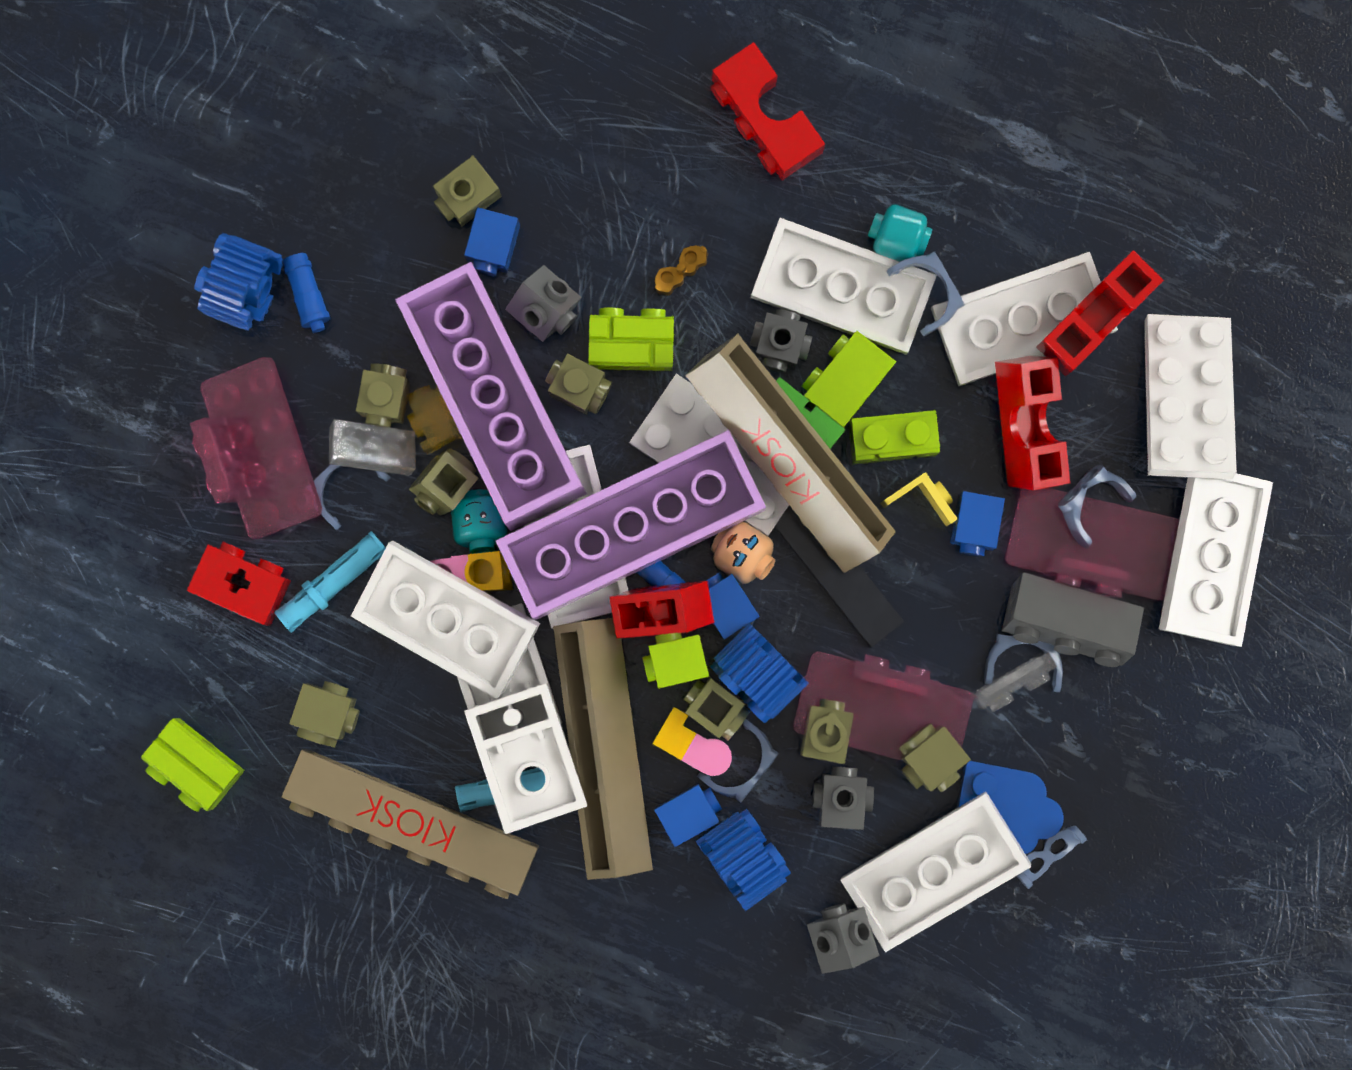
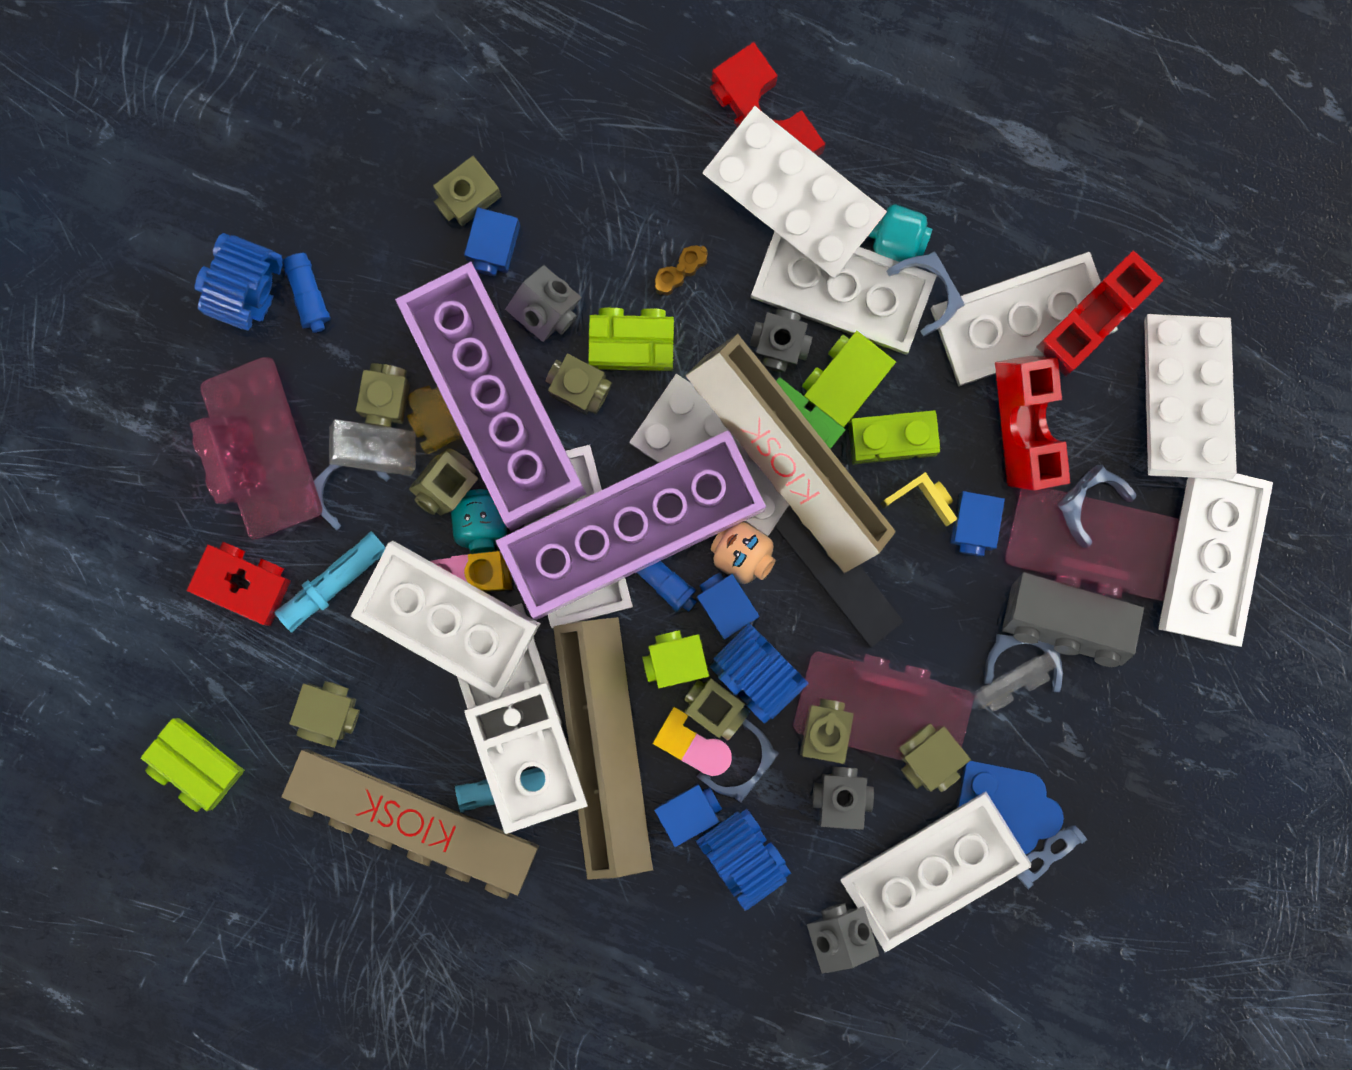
red brick [609,581,715,639] -> none
none -> white plate [703,106,887,278]

